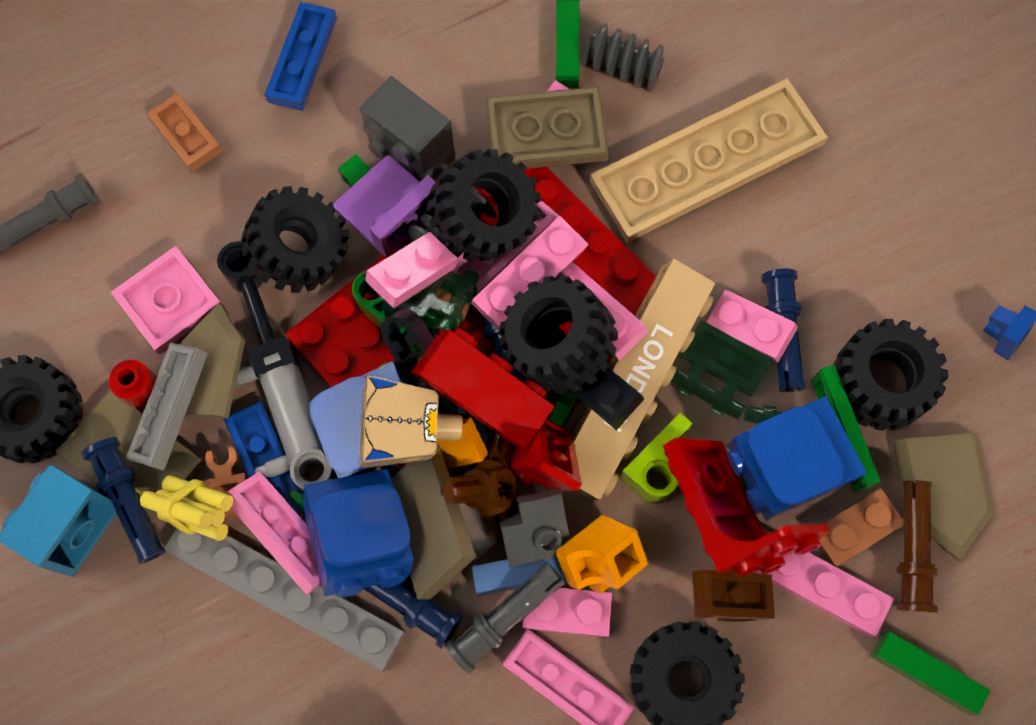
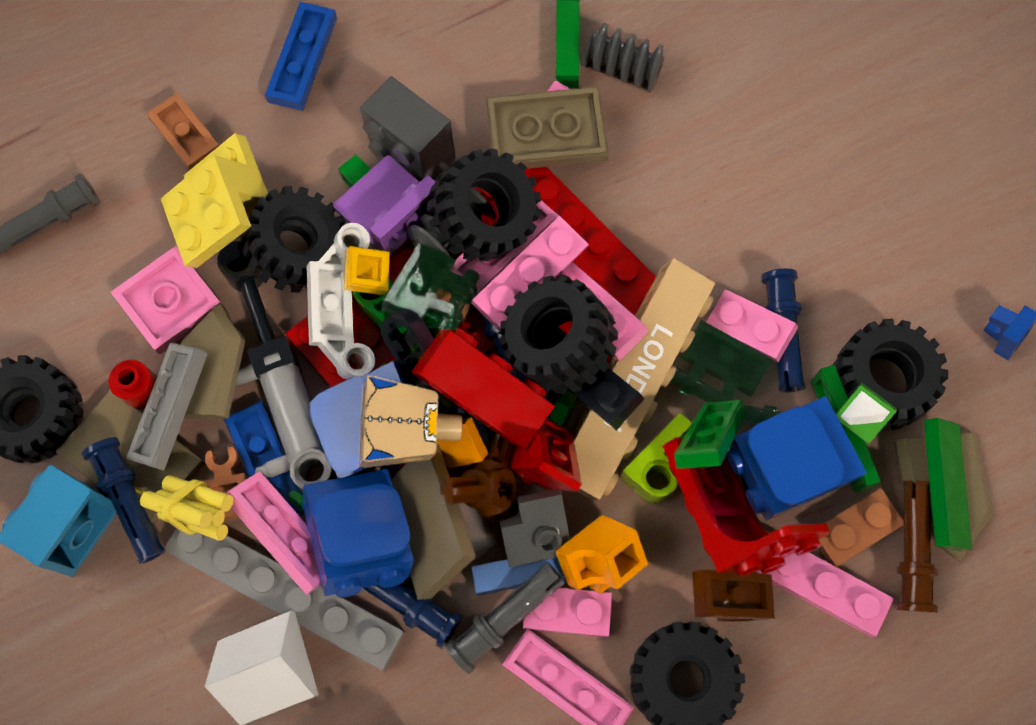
bright pink plate [365,232,458,309] -> none
tan plate [590,78,828,243] -> none
green piece [870,631,991,715] -> none
none -> light yellow bracket [160,133,268,268]
none -> white slope [205,611,319,725]
none -> white plate [307,223,375,380]
none -> yellow tile [344,246,390,295]
none -> green tile [674,400,746,469]
none -> tile [836,383,897,444]
none -> green tile [924,418,973,551]

